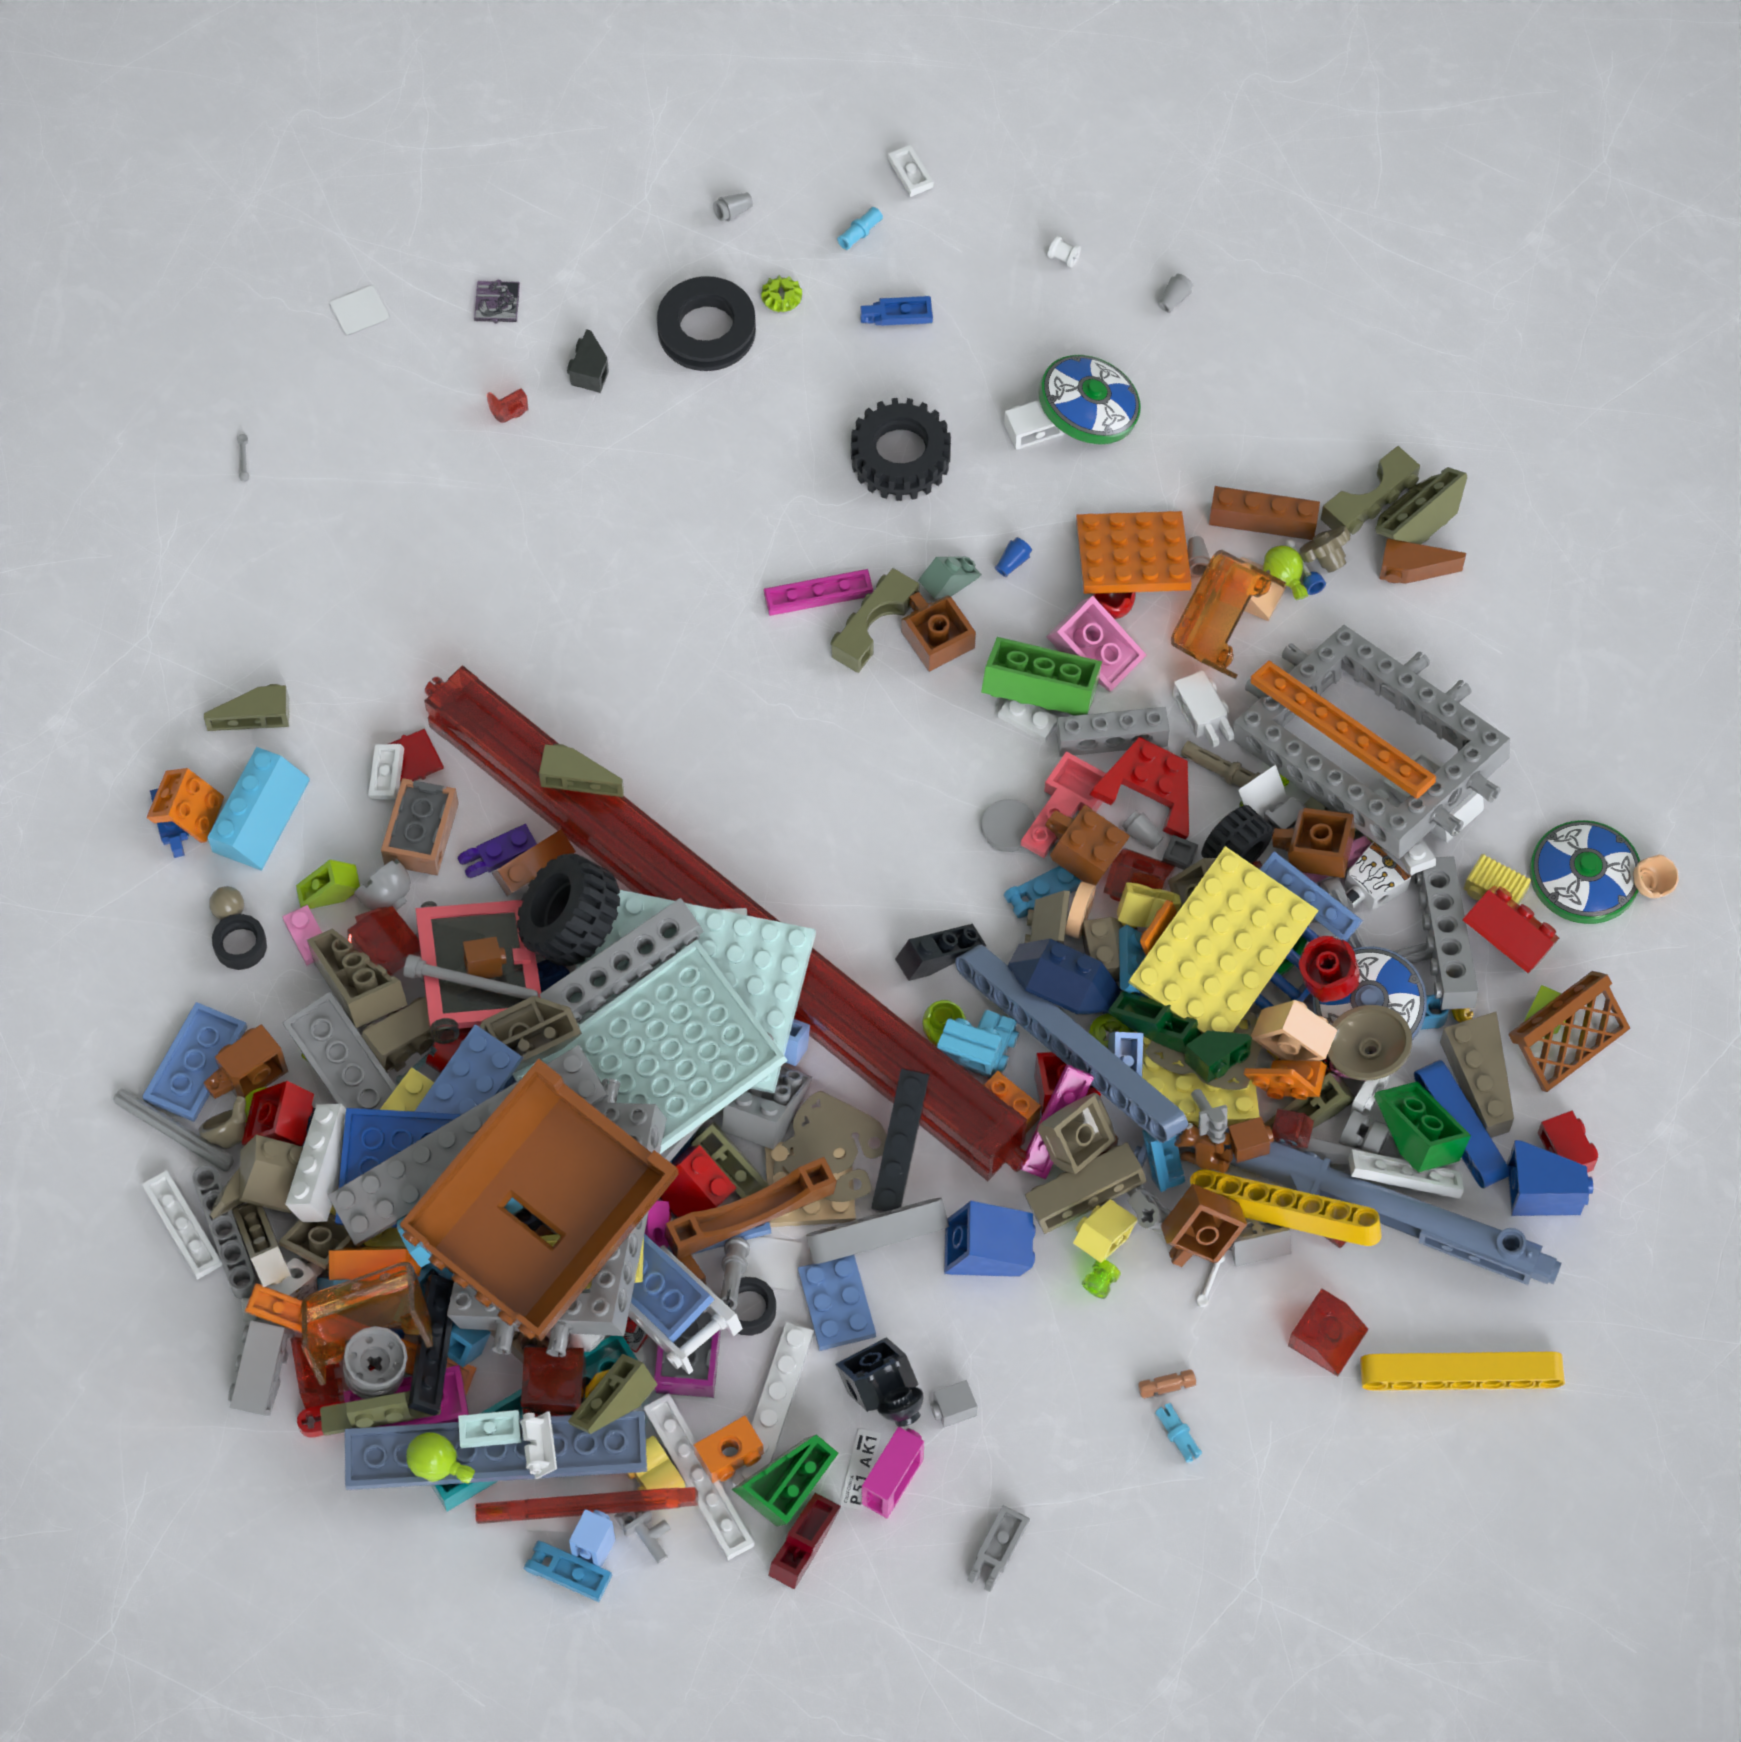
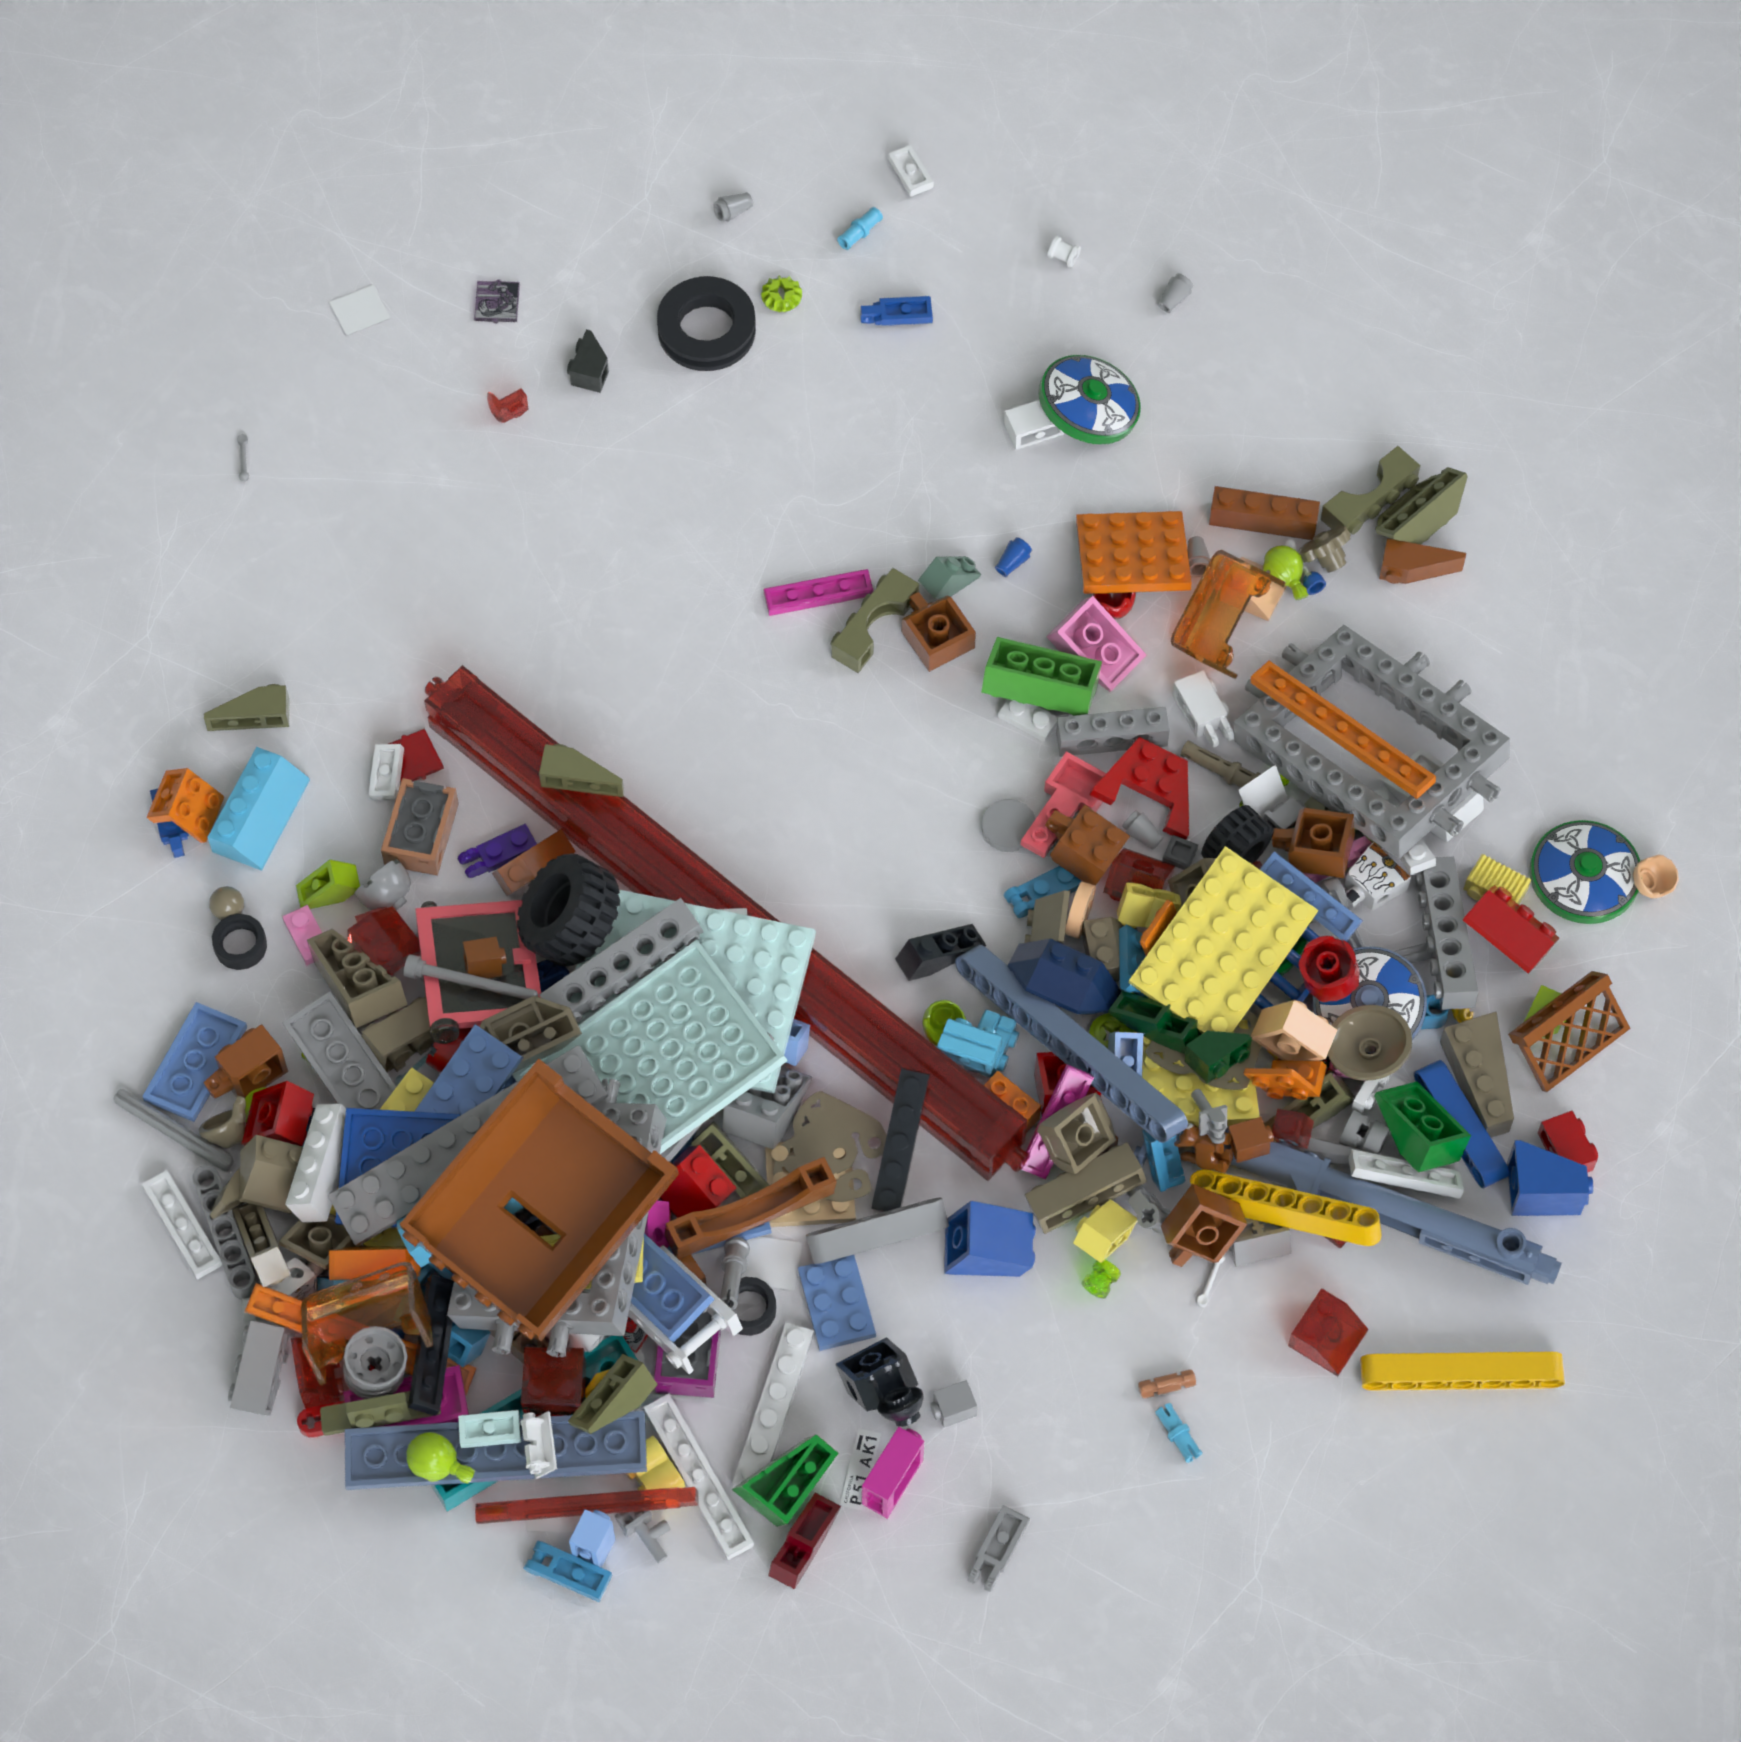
orange brick [693,1415,764,1484] -> none
black tyre [851,398,951,501] -> none

